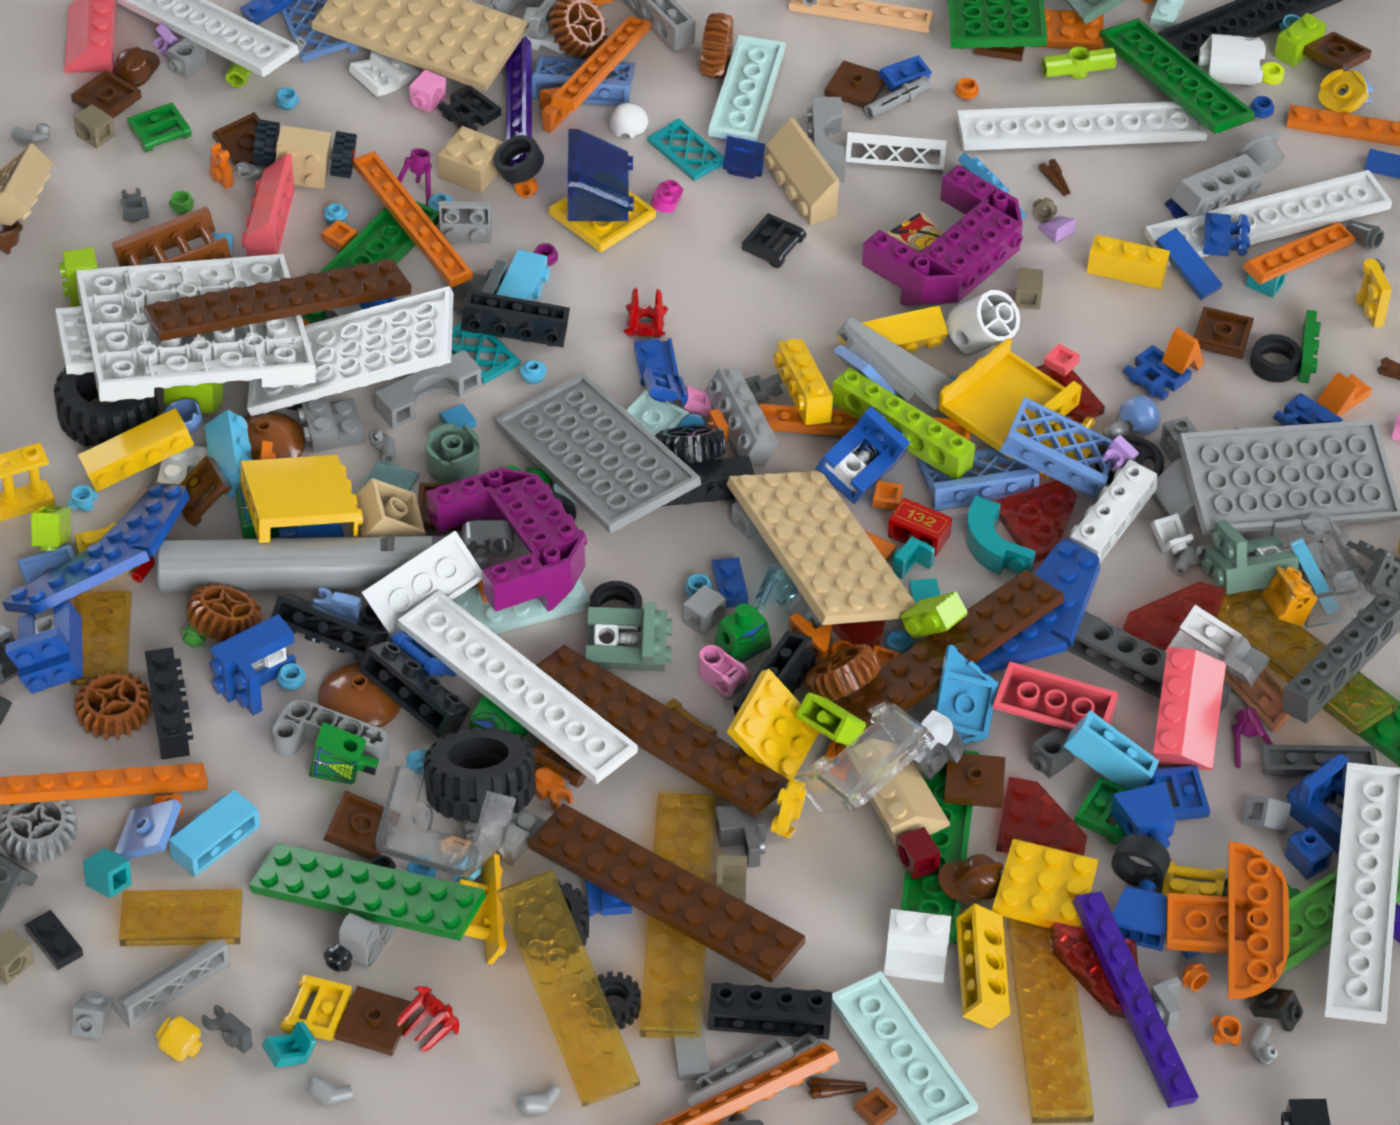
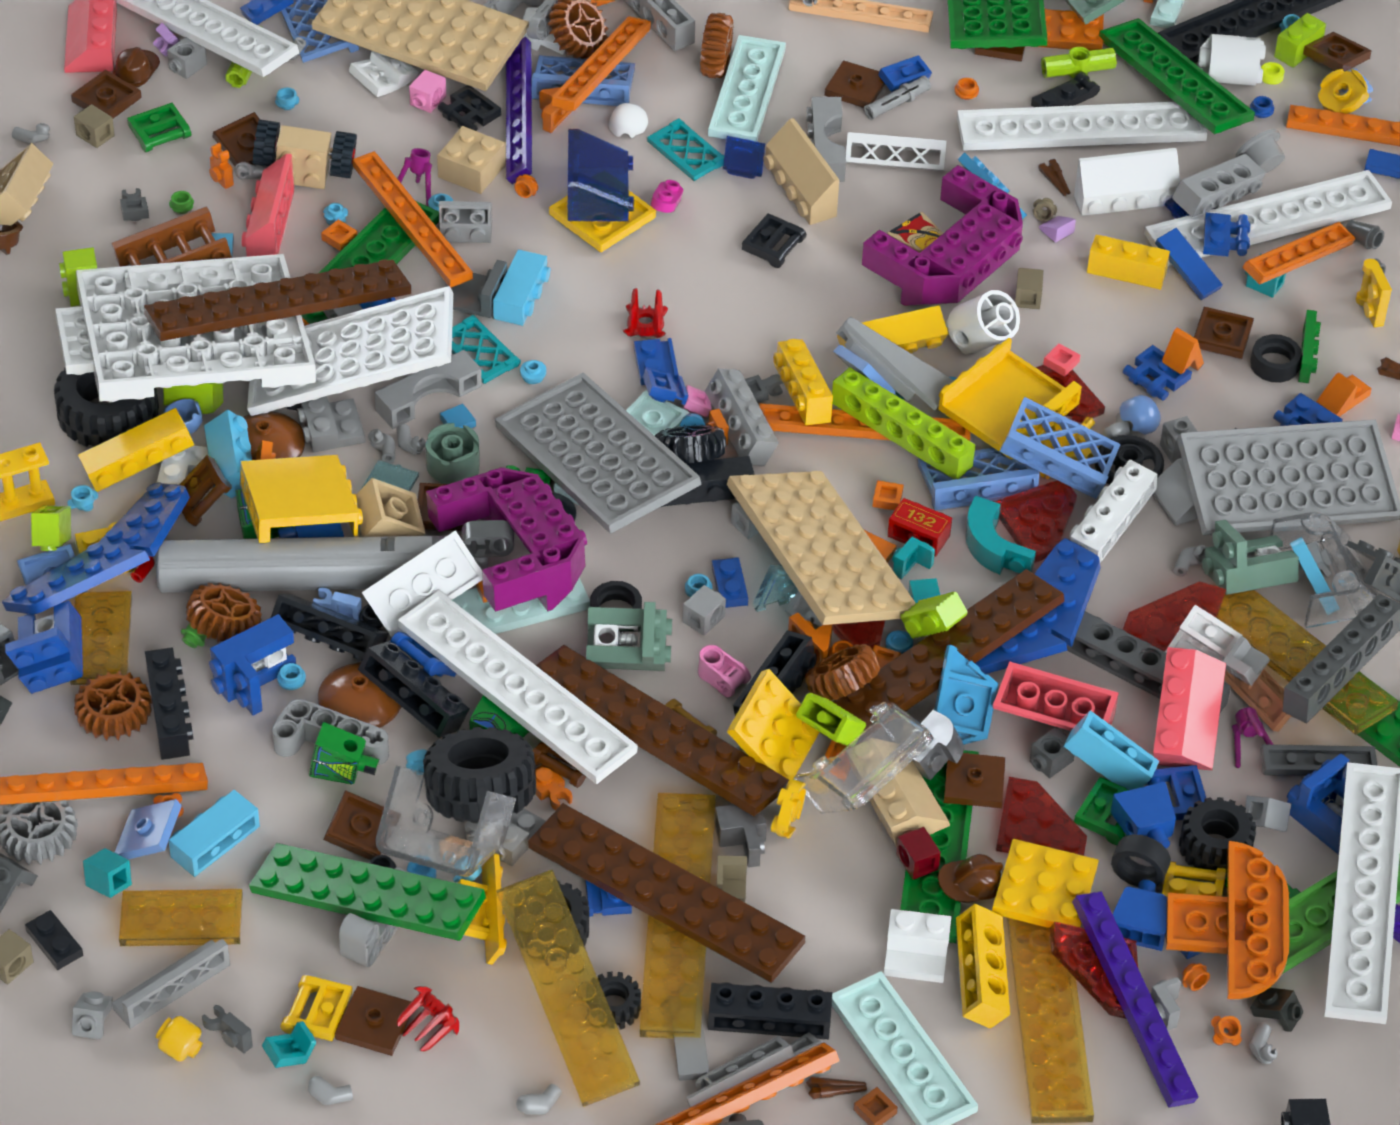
black plate [324,944,353,972] -> none
black brick [460,289,570,348] -> none
black tyre [494,135,544,183] -> none
magenta plate [533,243,558,266] -> none
green torso [714,603,772,663] -> none
blue brick [815,407,911,504] -> none
lavender tile [1102,435,1139,472] -> none
white bracket [1151,513,1194,554] -> none
light orange hinge [1261,566,1318,627] -> none
blue brick [1285,826,1334,880] -> none
none -> light grey arm [396,424,426,455]
none -> black plate [1031,72,1100,107]
none -> white slope [1074,148,1180,216]
none -> black tyre [1179,797,1256,873]

